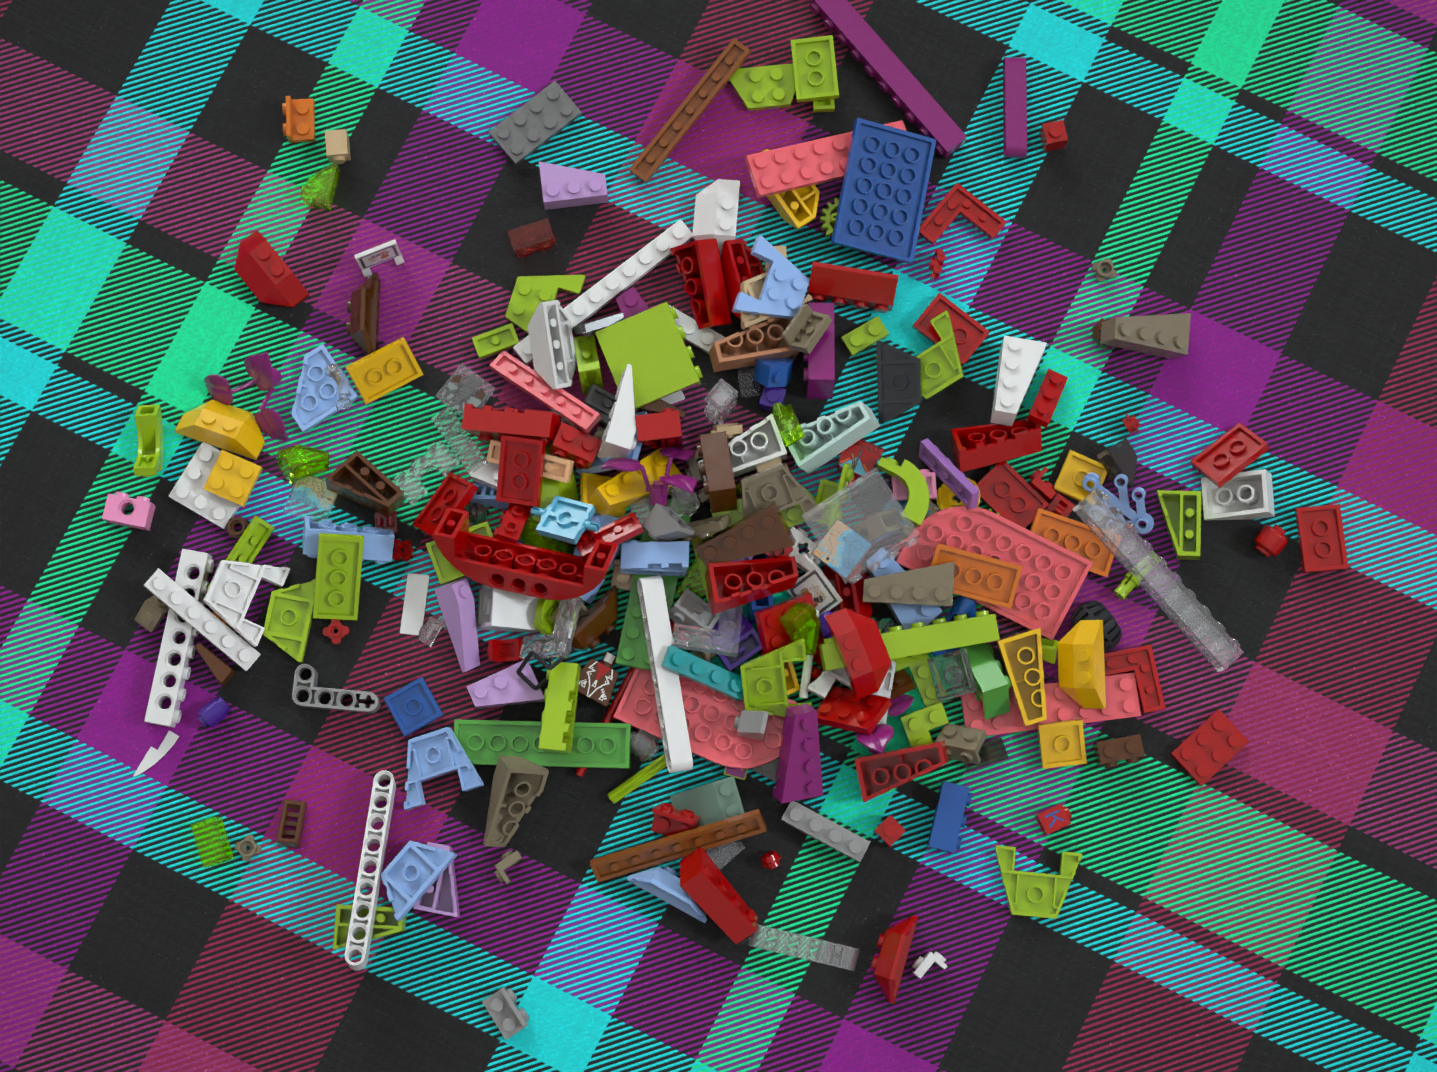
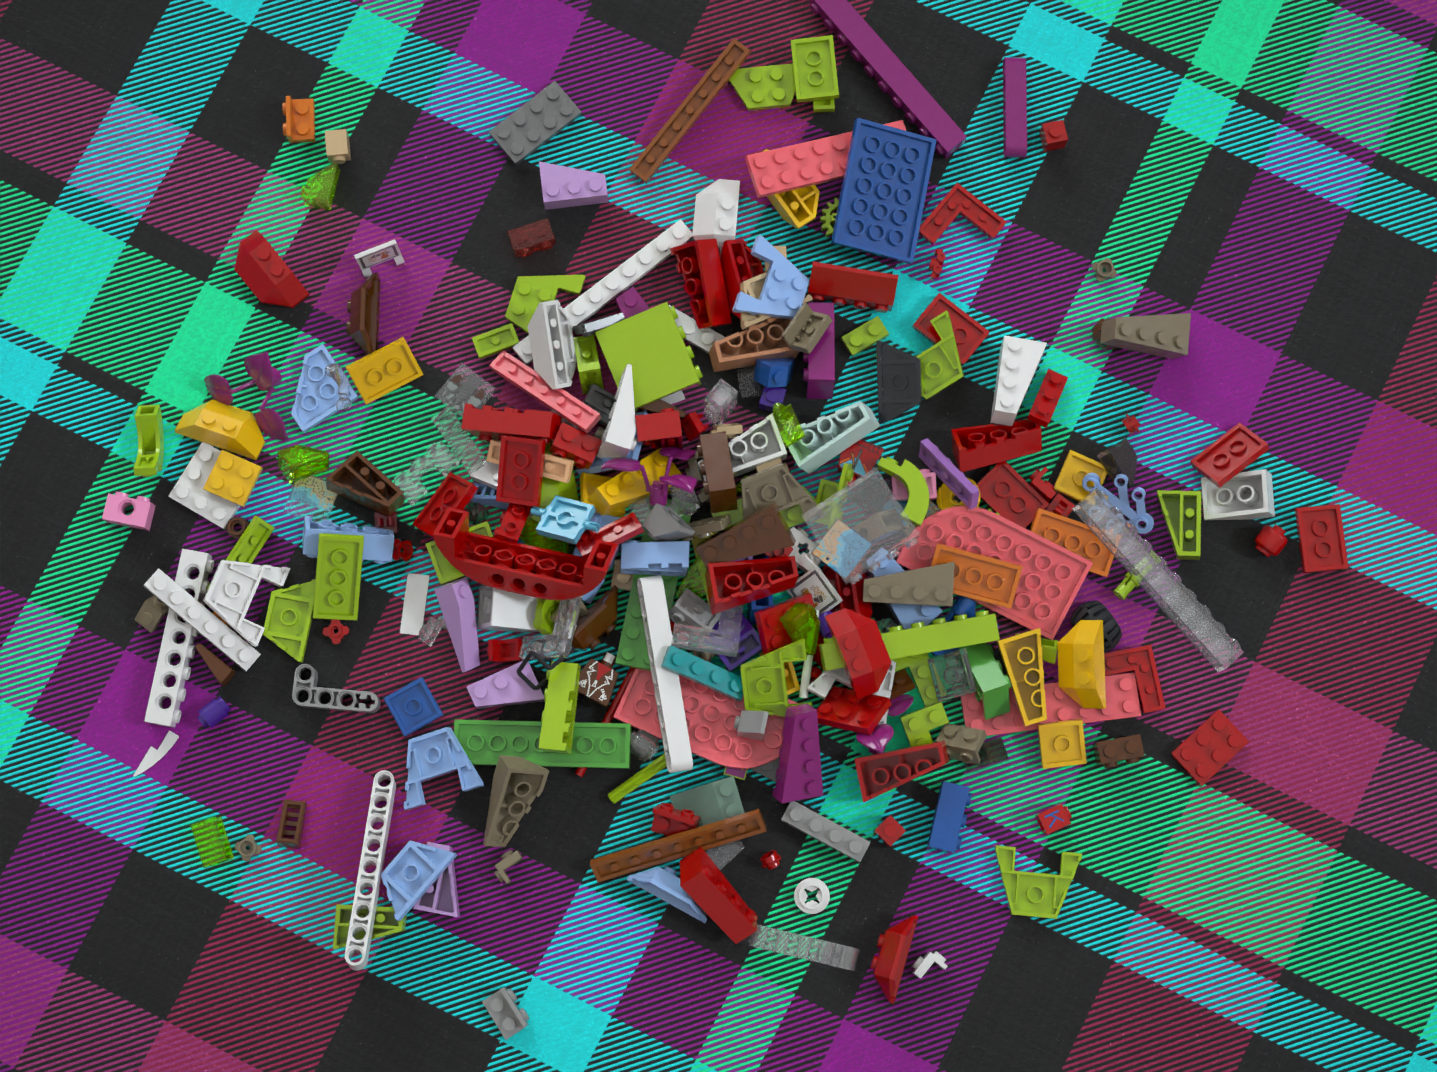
none -> red tile [680,411,709,441]
none -> white gear [794,878,830,914]

